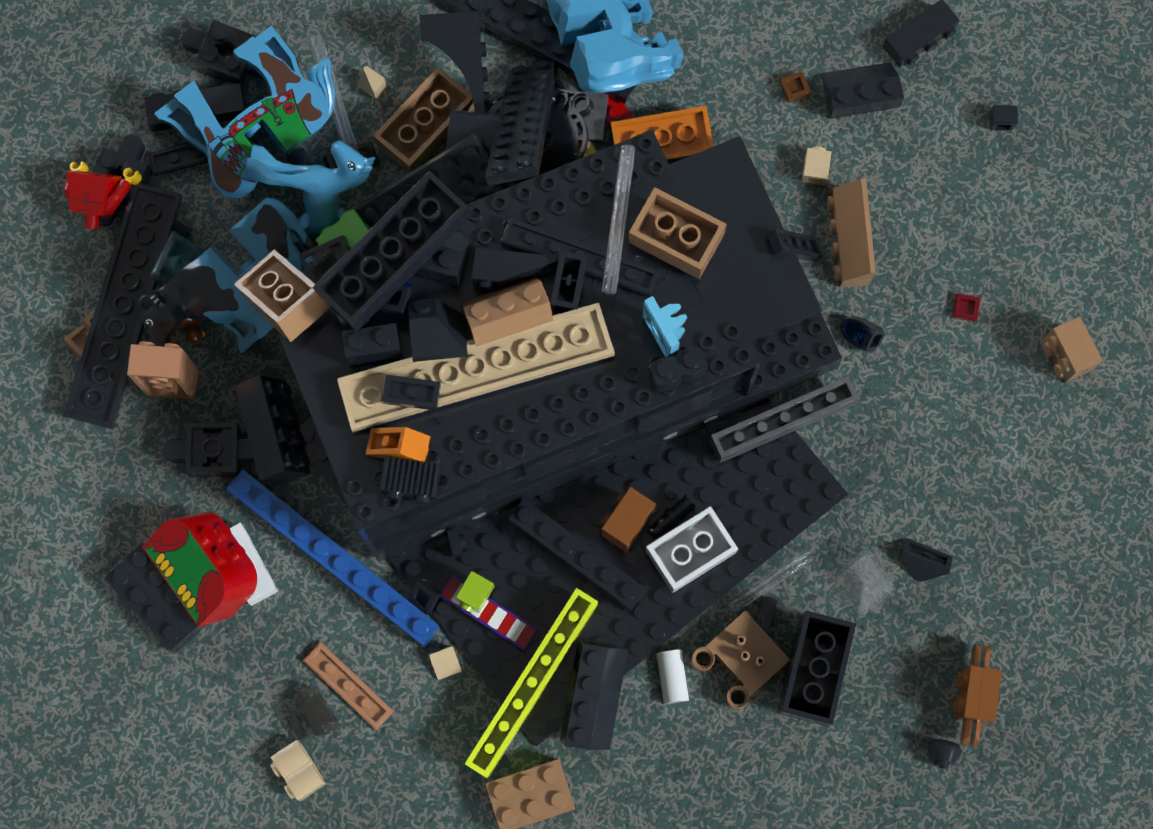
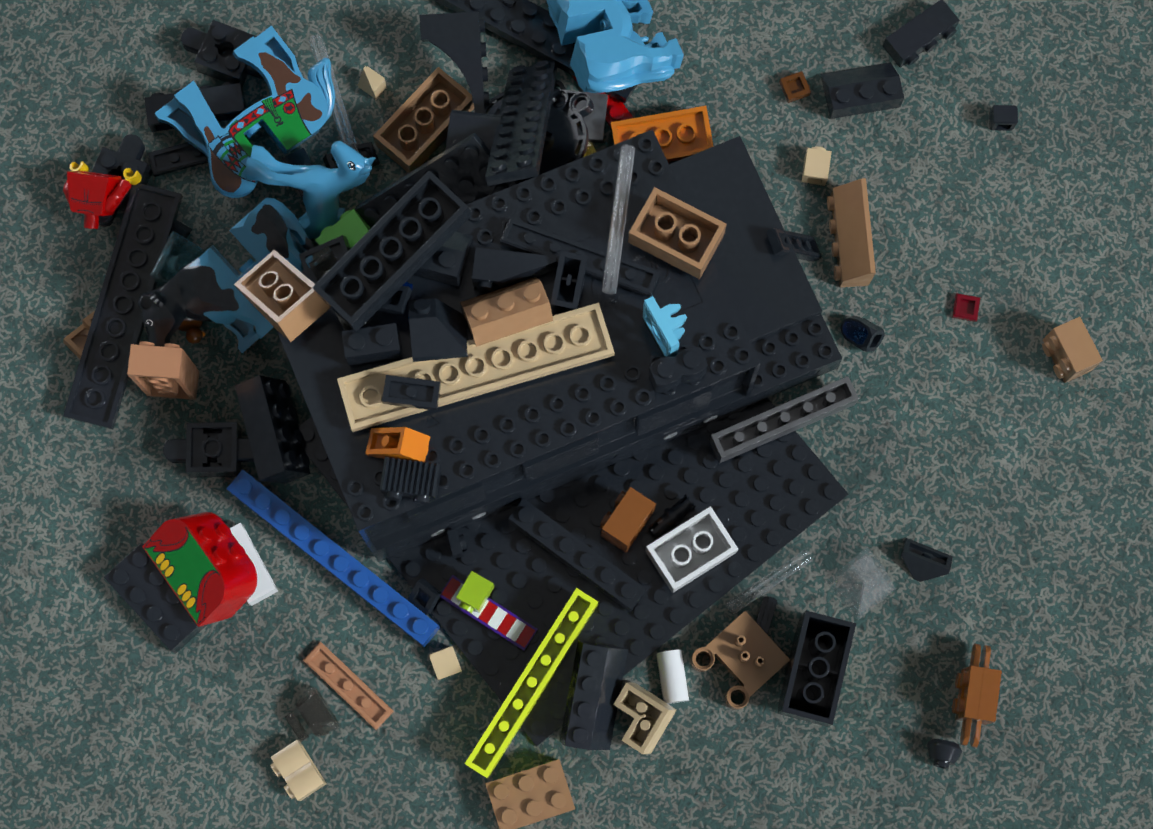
none -> tan brick [613,682,676,754]

